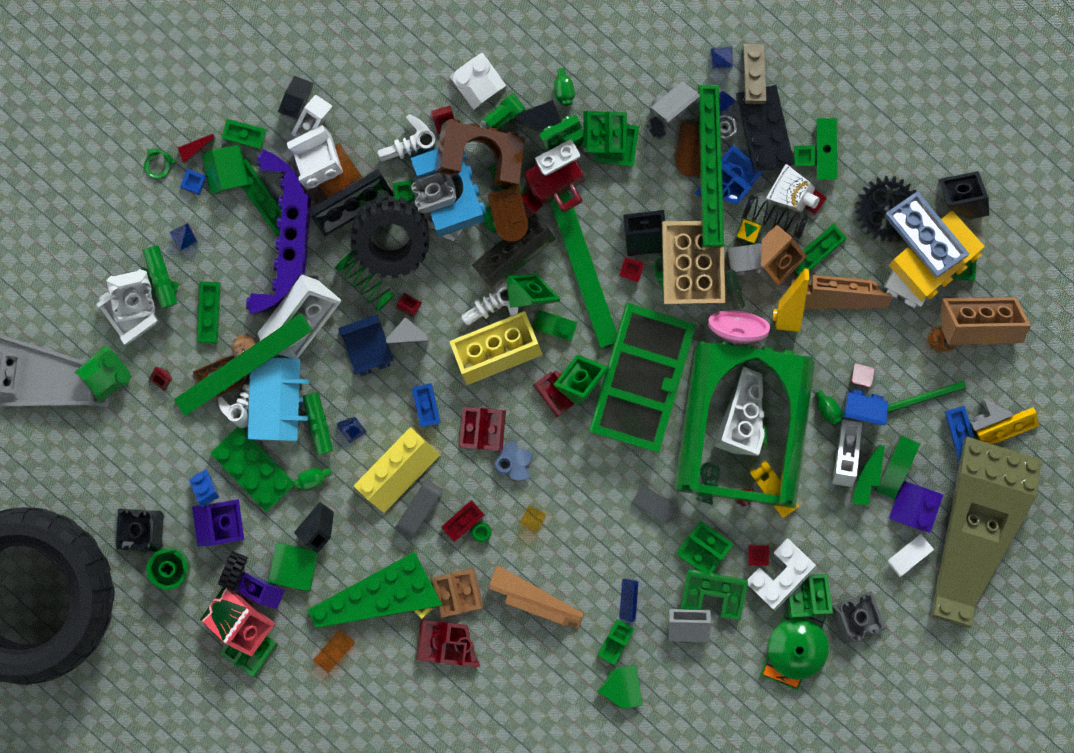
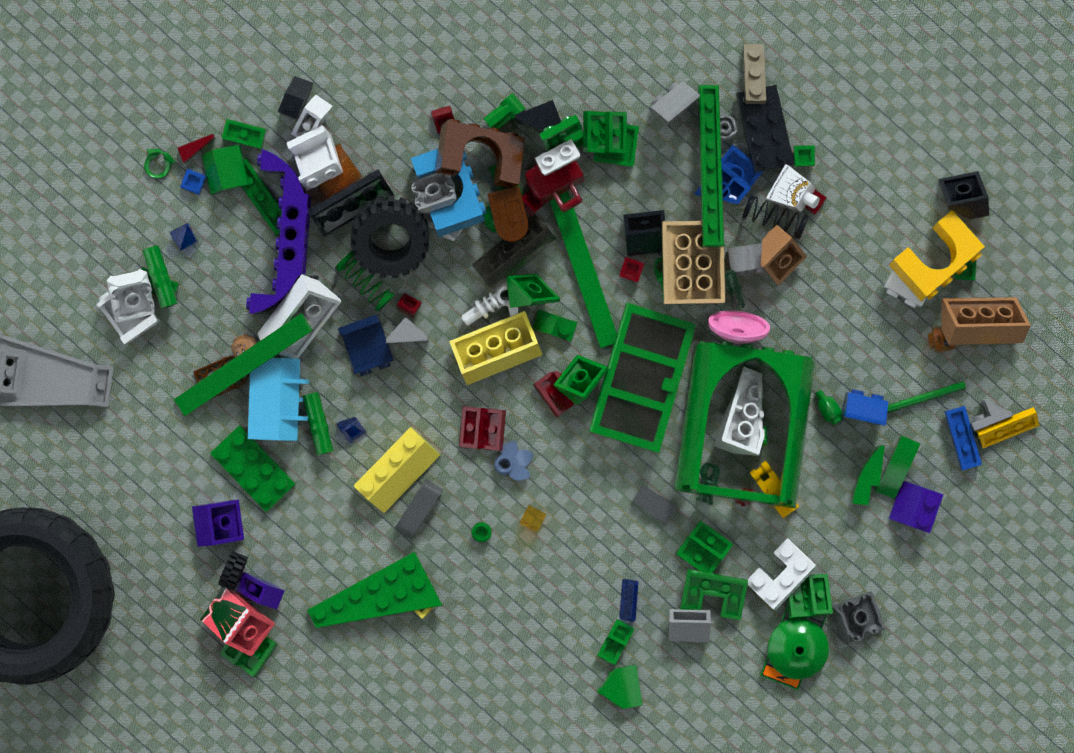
green slope [74,346,131,403] -> none
black slope [116,509,165,552] -> none
green brick [146,547,191,590] -> none
dark red slope [149,367,172,391] -> none
blue plate [189,469,219,507] -> none
green tile [197,281,221,344] -> none
white piece [218,381,250,428] -> none
green slope [268,542,319,591] -> none
black slope [294,502,334,553] -> none
green plant [295,468,332,491] -> none
clear orange tile [313,629,355,673] -> none
white piece [378,114,436,162] -> none
green plate [392,180,416,202] -> none
blue plate [412,383,441,427] -> none
dark red slope [416,620,480,668] -> none
medium nougat slope [432,568,484,618] -> none
dark red plate [441,500,485,542] -> none
white slope [450,53,506,110] -> none
medium nougat wedge [488,566,583,629] -> none
green plant [554,68,575,106] -> none
black plate [647,117,666,140] -> none
reddish brown window [675,122,700,177] -> none
clear blue slope [711,46,733,69] -> none
clear blue slope [719,91,736,114] -> none
tile [736,218,762,244] -> none
dark red plate [748,545,769,566] -> none
yellow slope [772,269,809,332] -> none
medium nougat wedge [790,275,891,309] -> none
green tile [794,223,847,276] -> none
green tile [816,118,838,180] -> none
white slope [832,419,862,487] -> none
slope [850,363,875,388] -> none
black gear [855,176,916,242] -> none
sand blue piece [885,191,969,279] -> none
white slope [887,534,934,577] -> none
olive wing [931,437,1042,628] -> none

